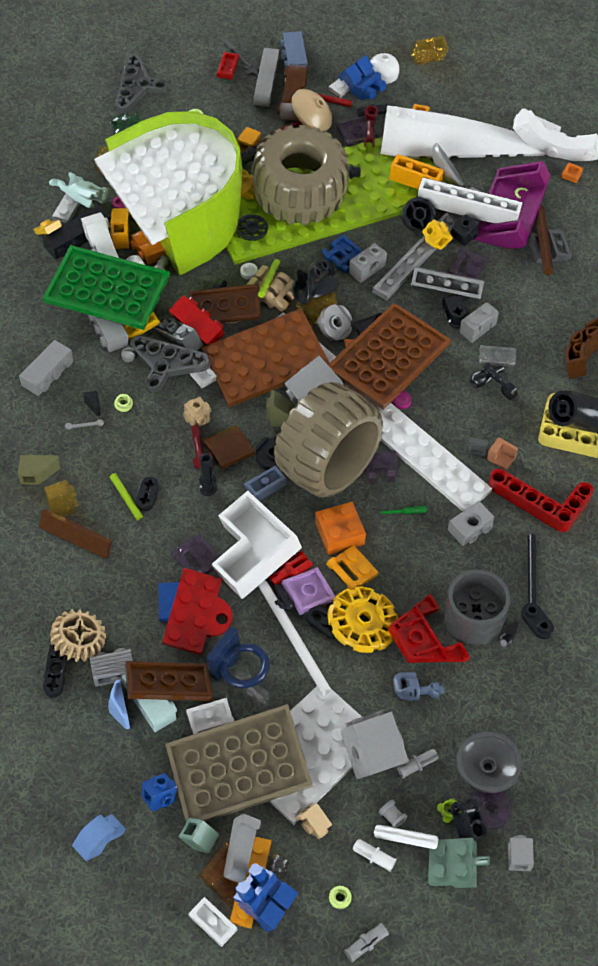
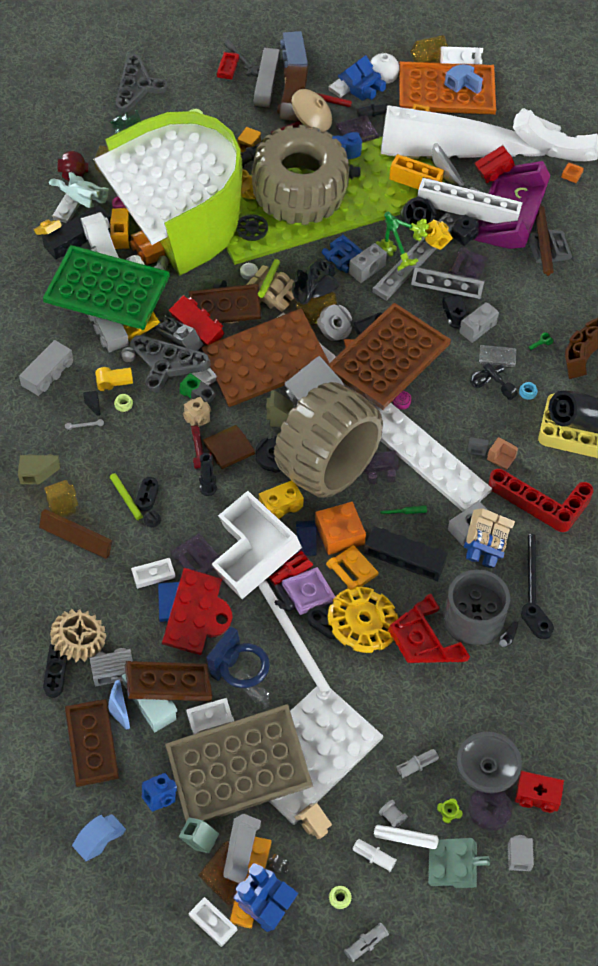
sand blue slope [244,465,286,501] -> none
light grey brick [340,710,409,779] -> none
dark red brick [364,106,378,148] -> none
sand blue piece [393,672,444,701] -> none
black piece [451,798,487,841] -> none
none -> dark red plant [57,151,88,182]
none -> reddish brown tile [65,699,119,787]
none -> yellow piece [95,367,133,391]
none -> white plate [131,558,176,589]
none -> black piece [144,510,161,528]
none -> leg [179,373,216,404]
none -> yellow brick [259,480,304,519]
none -> clear blue slope [296,521,317,556]
none -> blue brick [332,132,362,159]
none -> black brick [364,526,447,582]
none -> lime plant [376,211,429,271]
none -> orange plate [399,62,496,114]
none -> white plate [440,47,483,64]
none -> medium blue brick [444,64,483,94]
none -> hips [464,508,515,568]
none -> red brick [474,145,515,183]
none -> red brick [515,771,564,813]
none -> medium azure plate [519,382,538,400]
none -> green hand [528,332,554,350]

